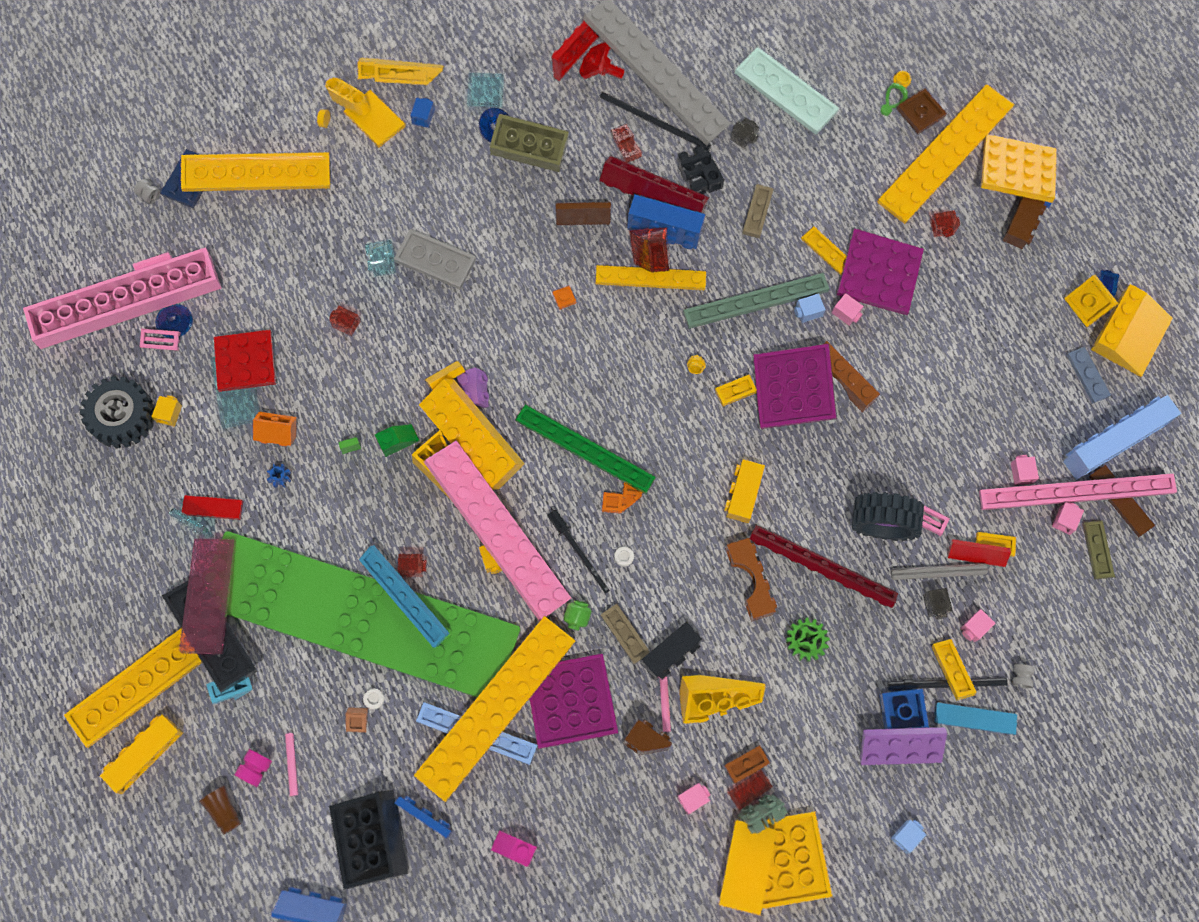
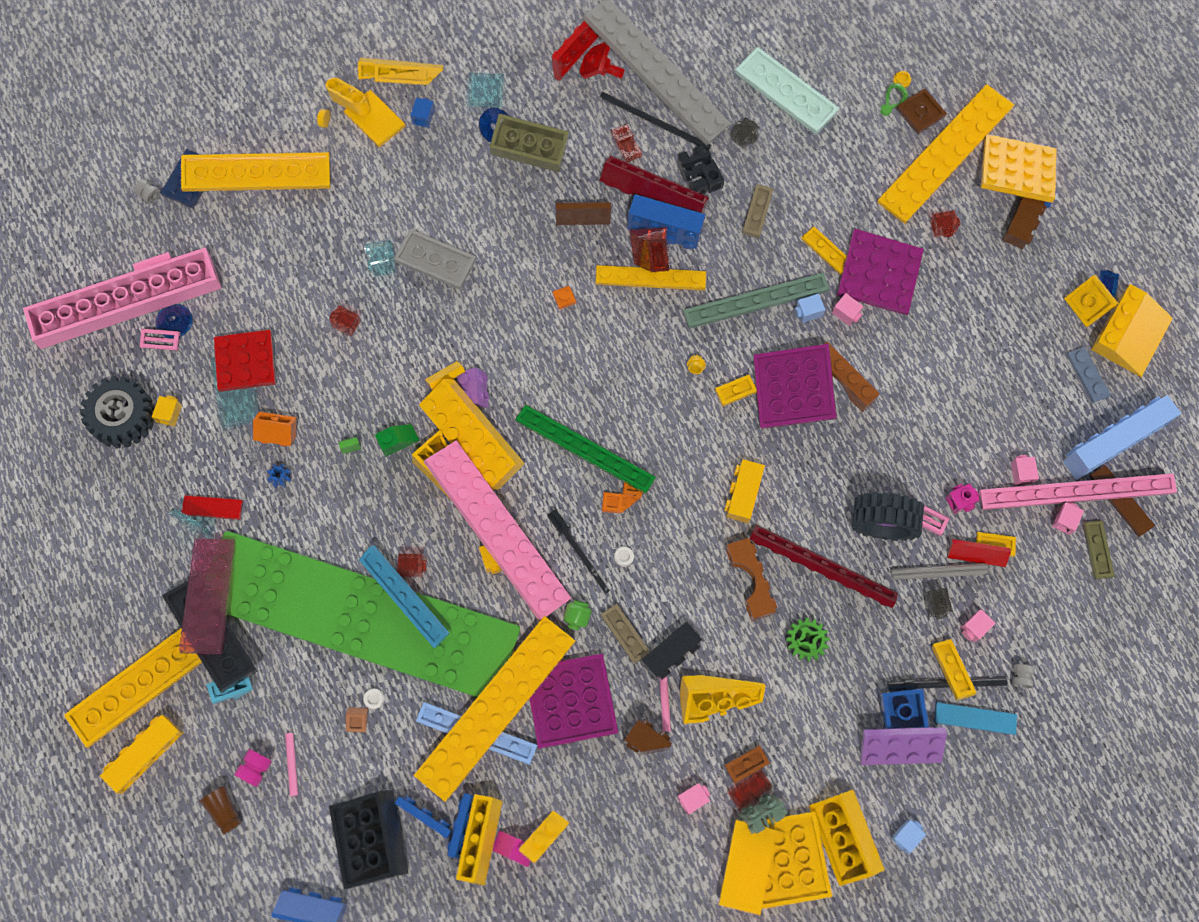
none -> blue plate [447,793,474,859]
none -> yellow brick [456,794,503,886]
none -> yellow piece [519,810,569,863]
none -> yellow slope [809,790,885,887]
none -> dark pink brick [945,483,979,515]

